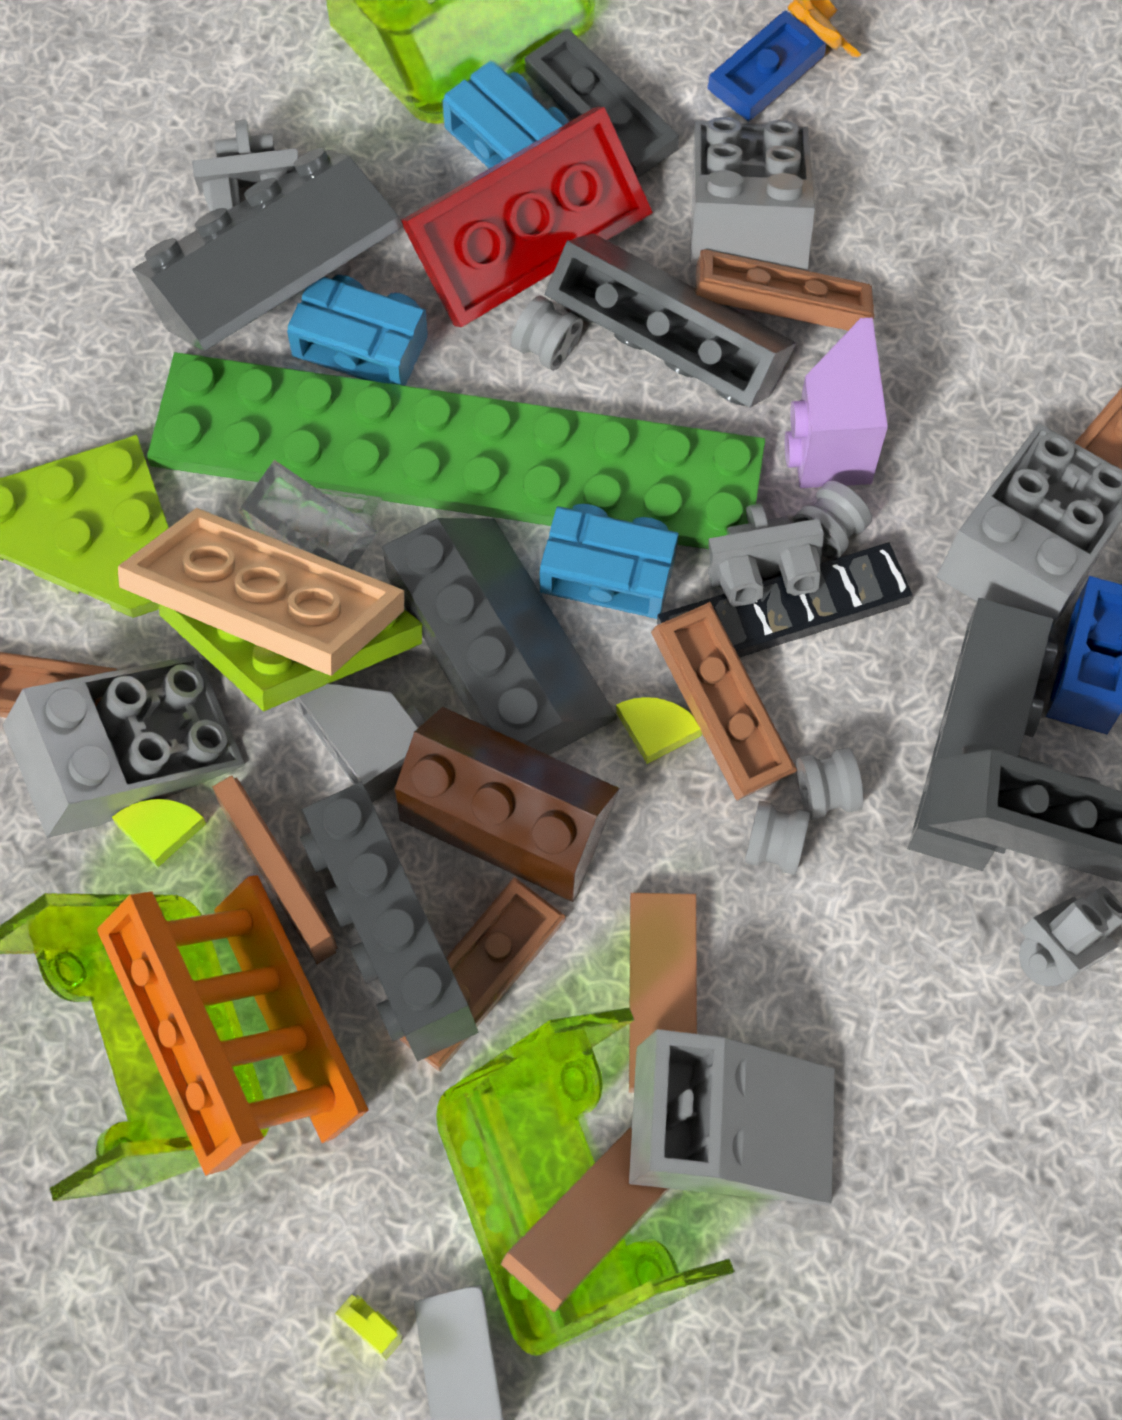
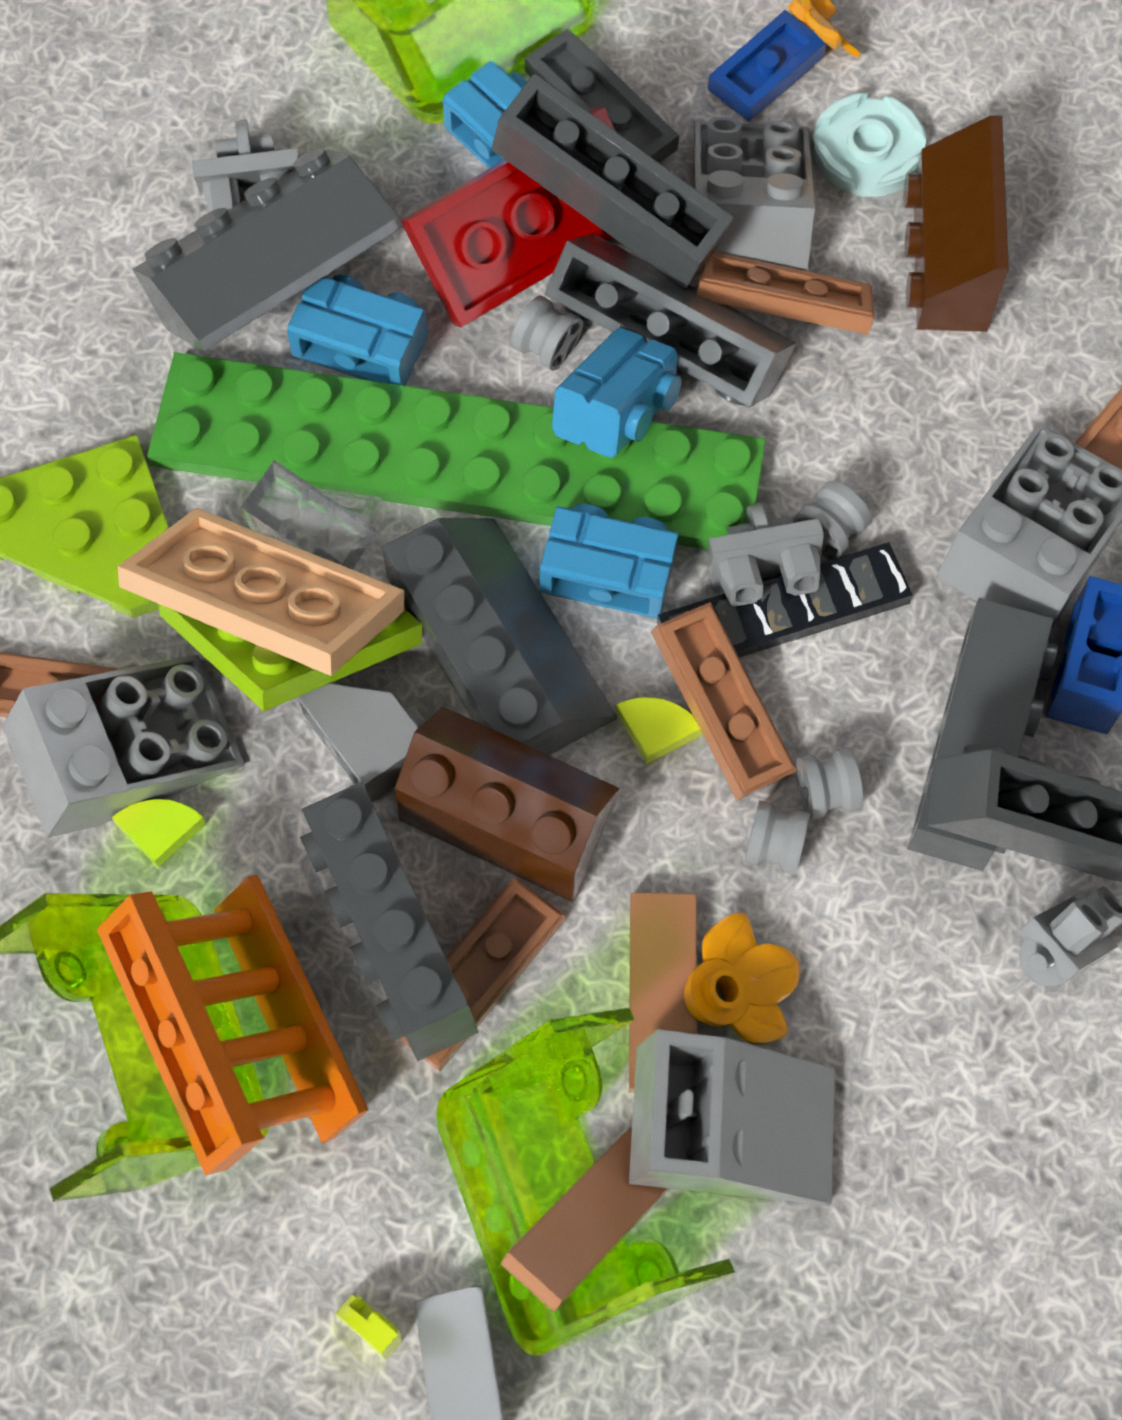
nougat tile [212,775,338,964] -> none
lavender slope [785,318,888,488] -> none
none -> dark grey brick [491,73,734,290]
none -> dark azure brick [552,327,681,459]
none -> light orange plate [684,912,801,1045]
none -> light aqua tile [812,93,926,197]
none -> reddish brown slope [903,115,1009,332]

